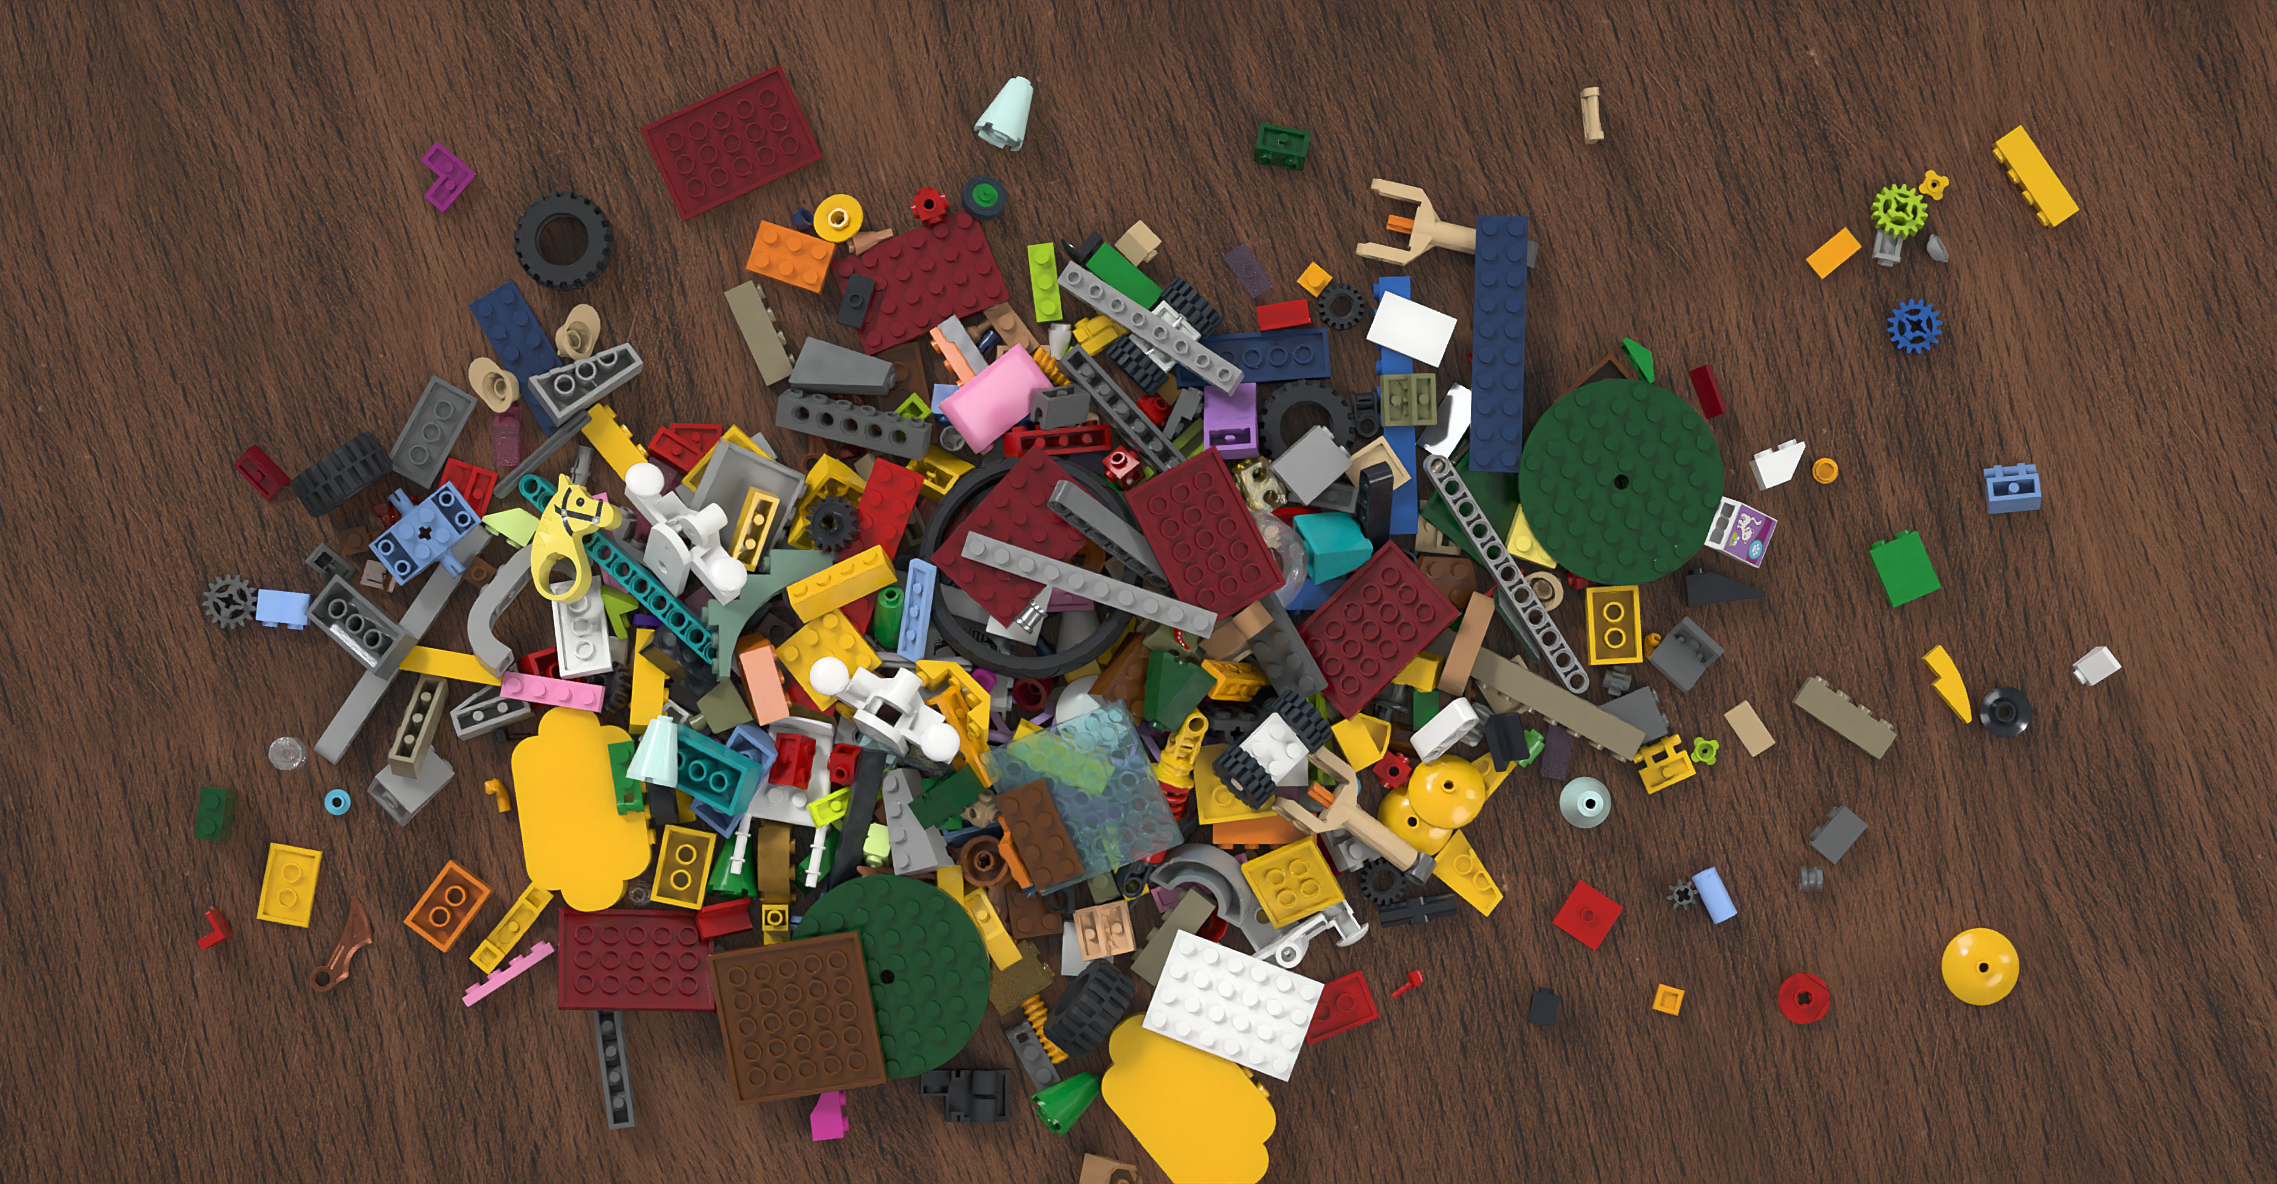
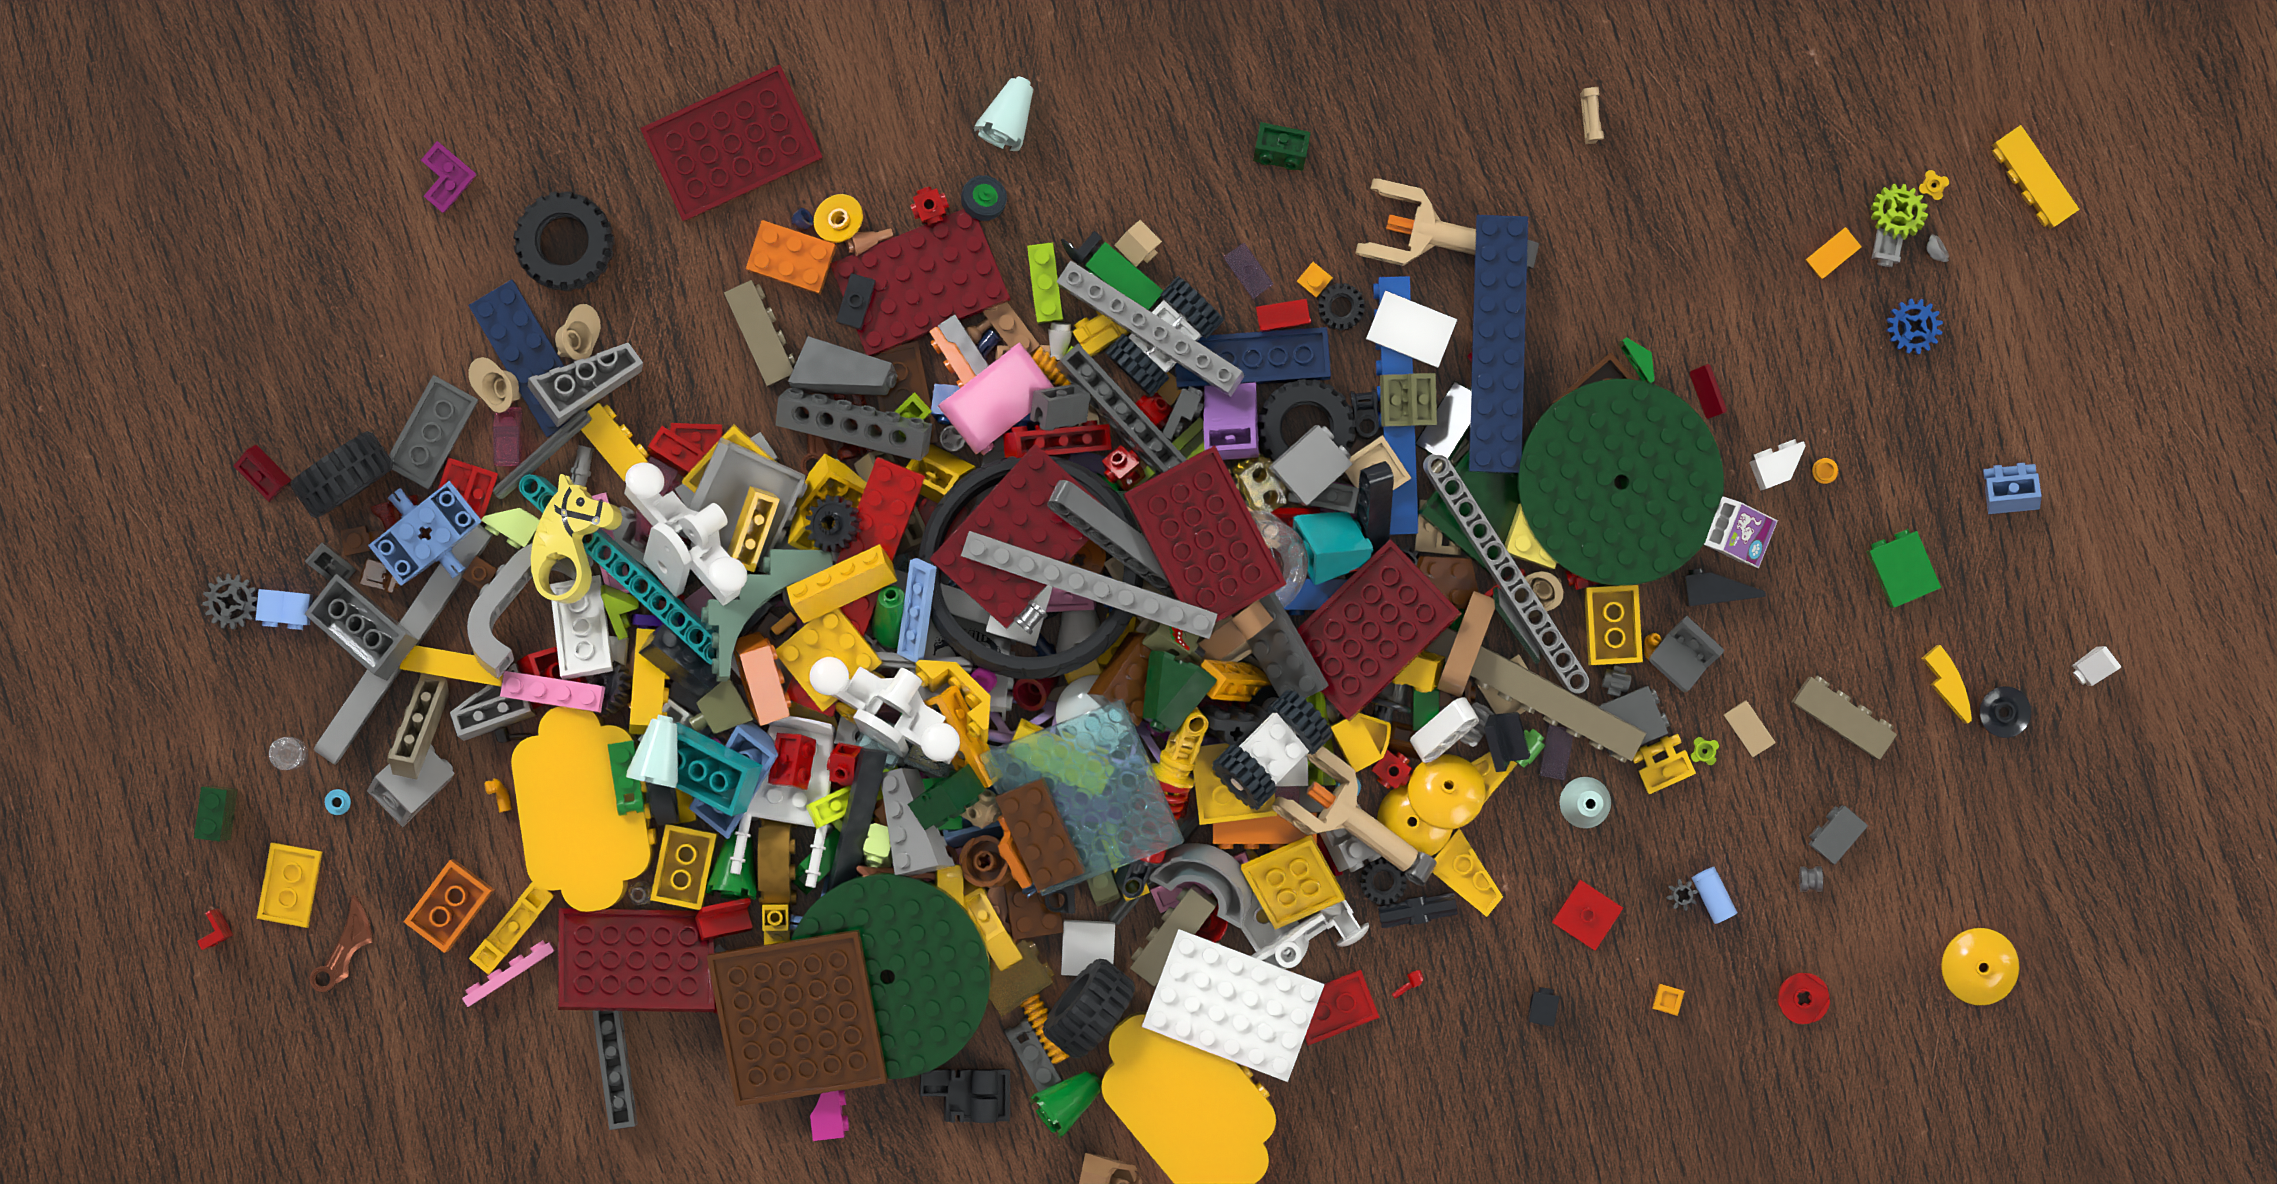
light nougat slope [1073,900,1137,962] -> none
none -> light orange tile [771,612,797,635]

